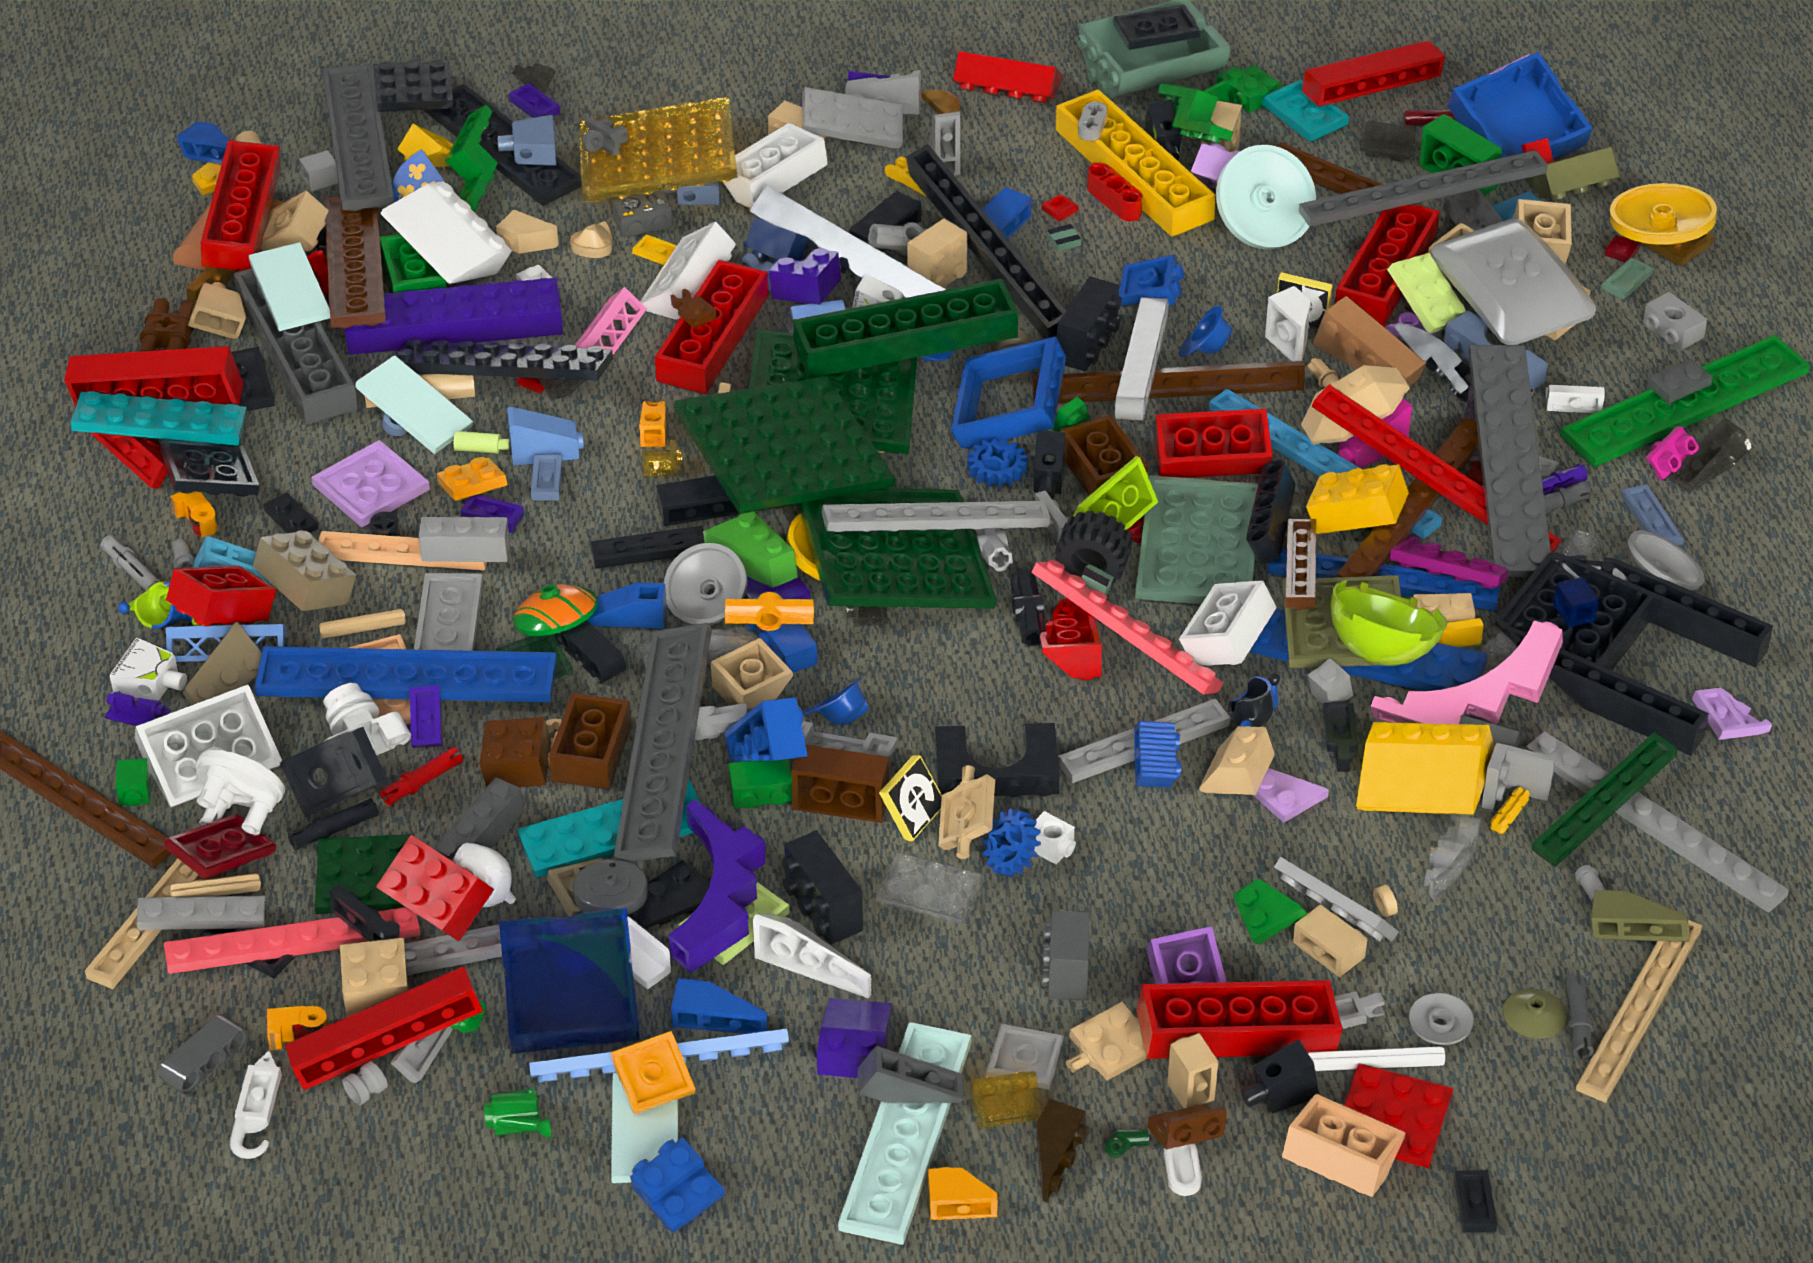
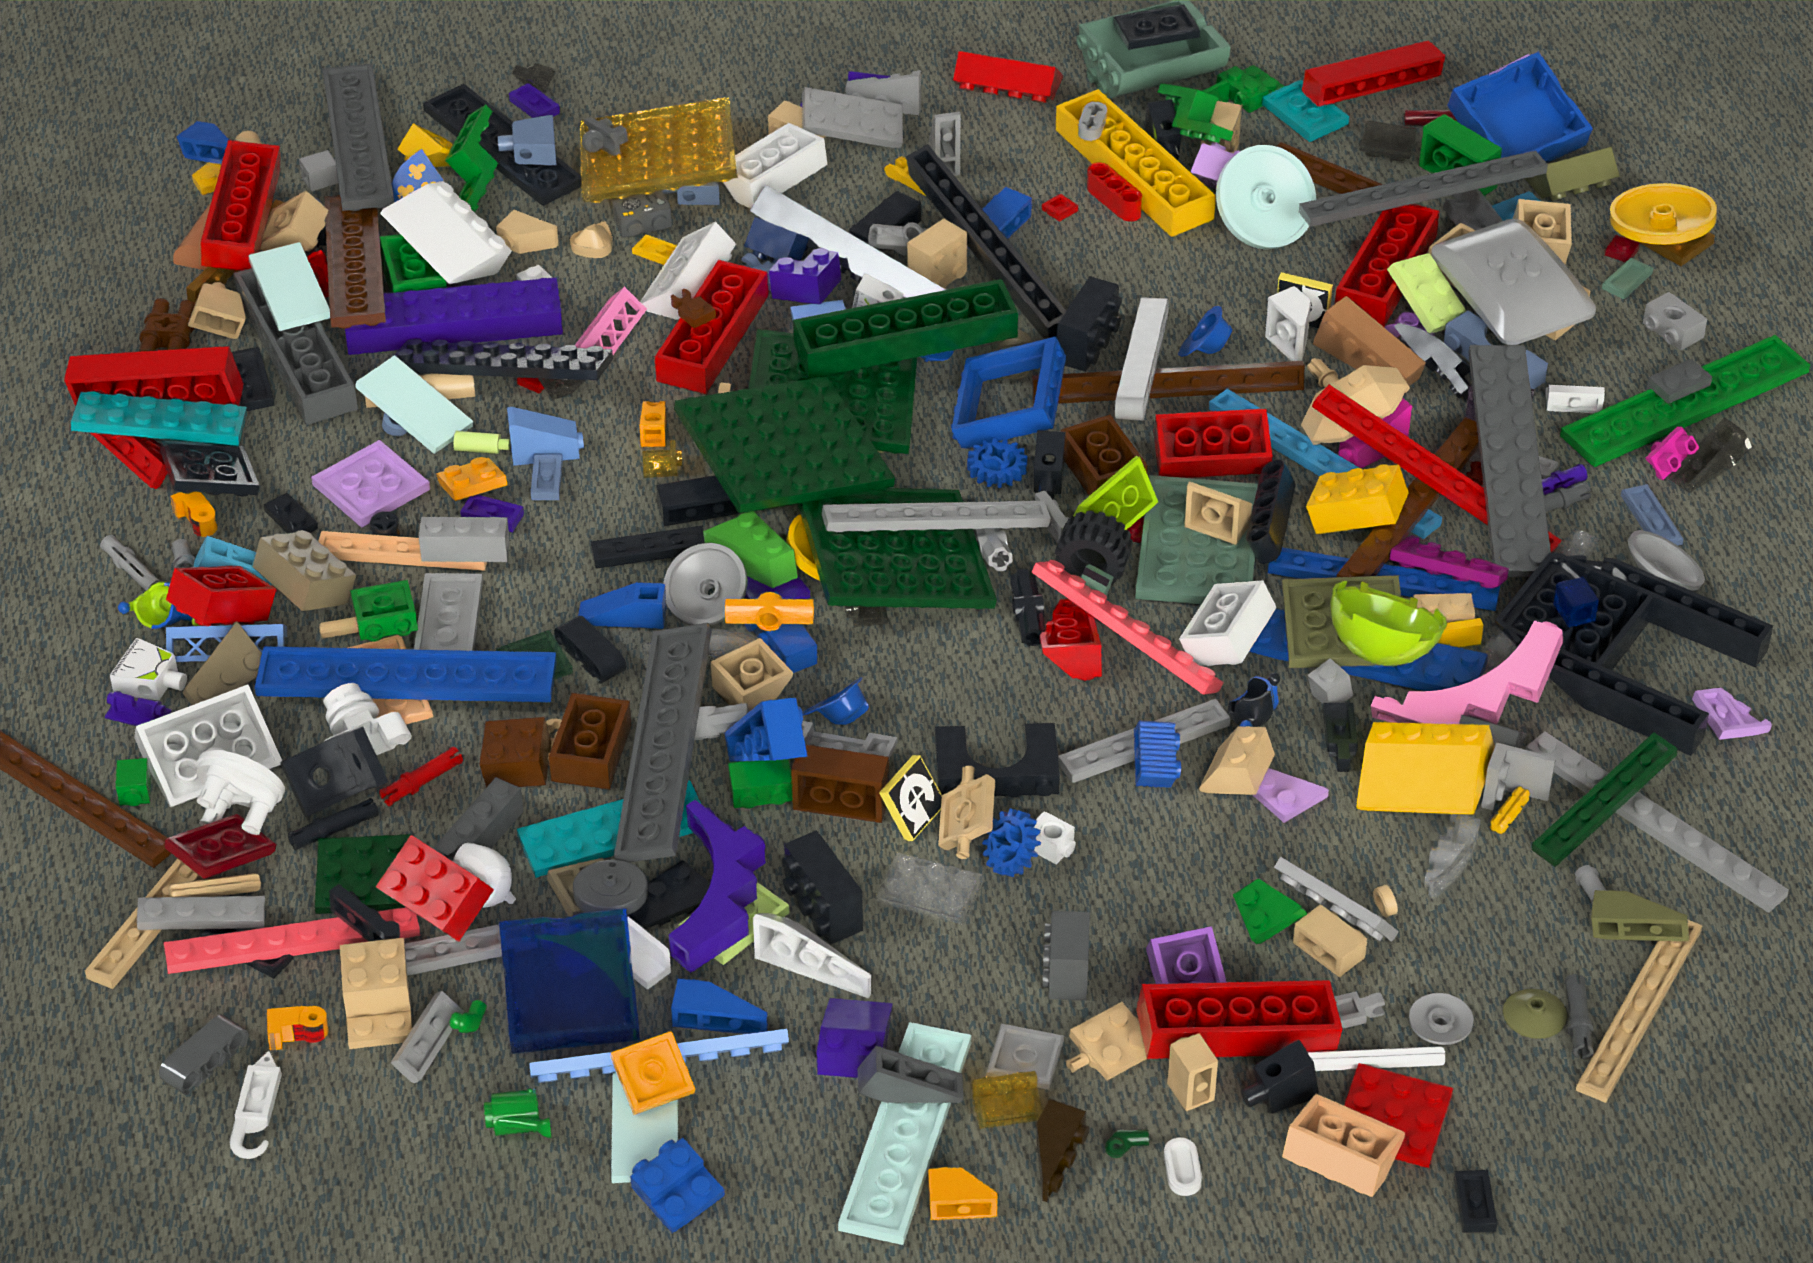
red brick [285,966,483,1090] -> none
light grey wheel [342,1061,388,1106] -> none
black plate [374,60,453,112] -> none
dark purple plate [409,685,443,748] -> none
dish [513,584,598,636] -> none
pearl gold tile [922,90,960,114] -> none
sand green tile [1047,224,1081,252] -> none
green wing [1052,396,1091,432] -> none
blue plate [1119,254,1184,306] -> none
reddish brown bracket [1147,1104,1227,1150] -> none
plate [1286,519,1316,610] -> none
red tile [1521,138,1554,164] -> none
none -> green plate [350,580,418,642]
none -> tan slope [1185,482,1252,545]

